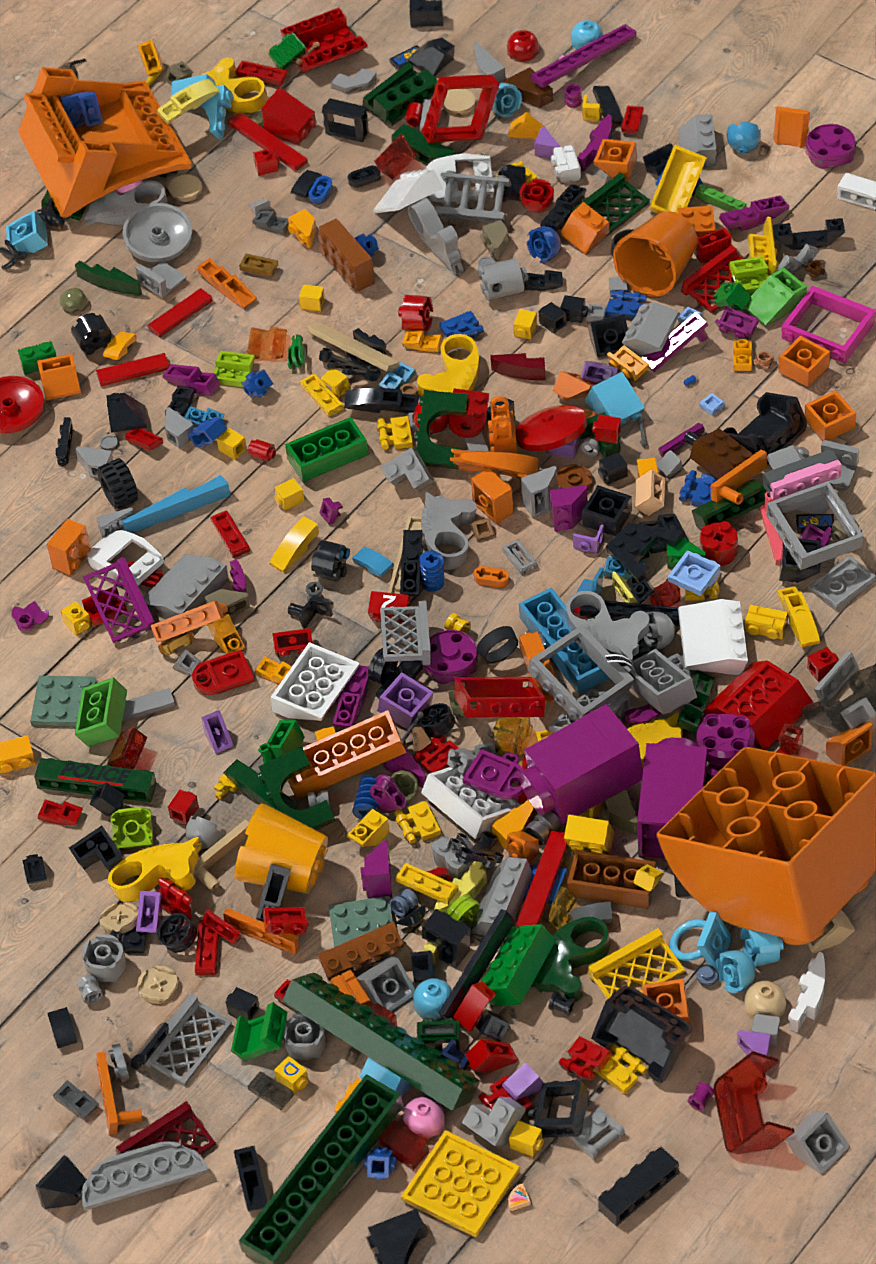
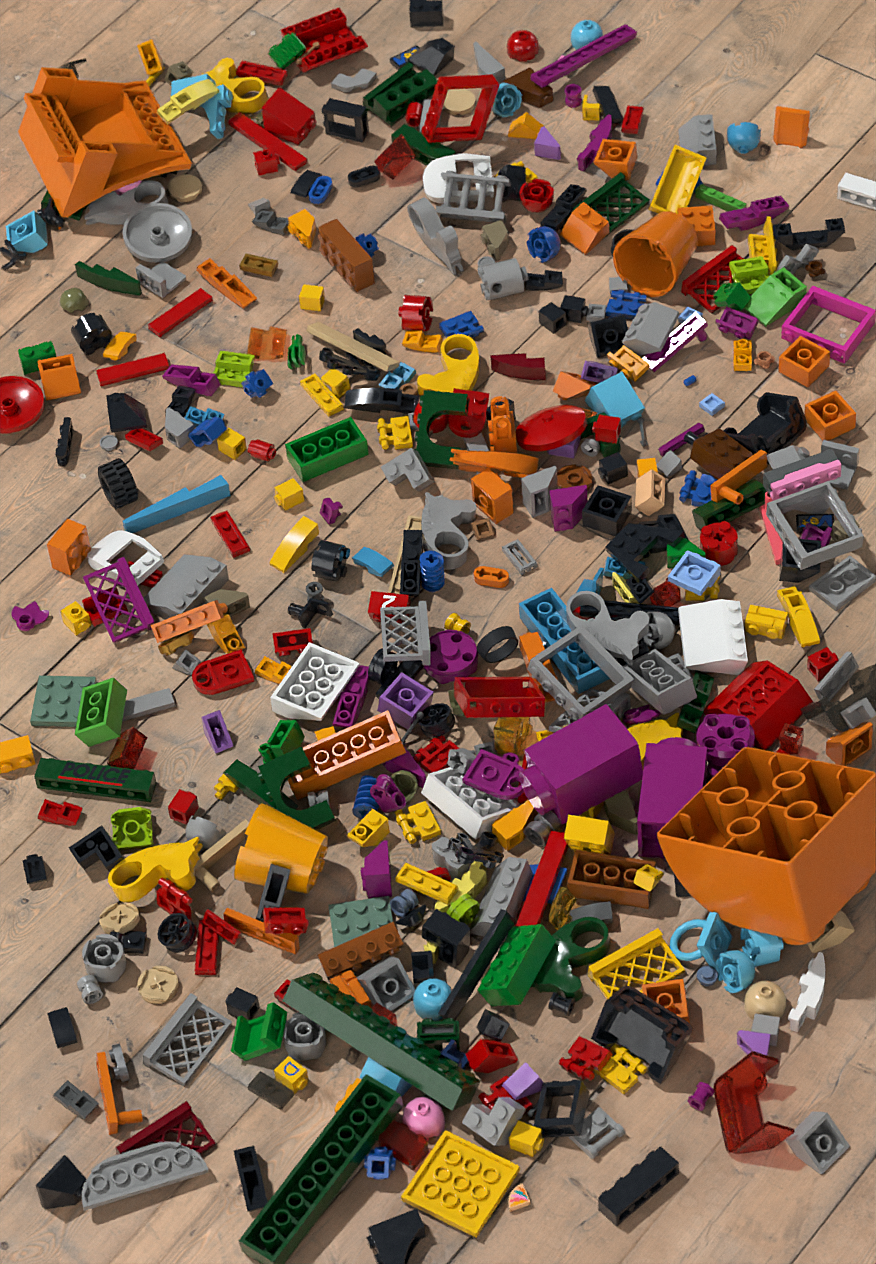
blue slope [61,92,103,128] -> none
light grey slope [76,446,113,478] -> none
black brick [90,782,125,817] -> none
light grey slope [96,507,134,539] -> none
black slope [131,1022,169,1070] -> none
medium lavender slope [136,891,163,933] -> none
magenta slope [229,559,247,593] -> none
white slope [373,169,442,213] -> none
medium nougat slope [412,726,431,751] -> none
red hinge [453,981,496,1031] -> none
orange slope [507,831,539,863] -> none
yellow brick [513,309,537,340] -> none
white brick [551,145,581,183] -> none
medium lavender bracket [573,525,604,554] -> none
sticker [605,654,636,674] -> none
black bracket [643,143,673,176] -> none
red brick [694,227,732,264] -> none
magenta piece [806,124,856,169] -> none

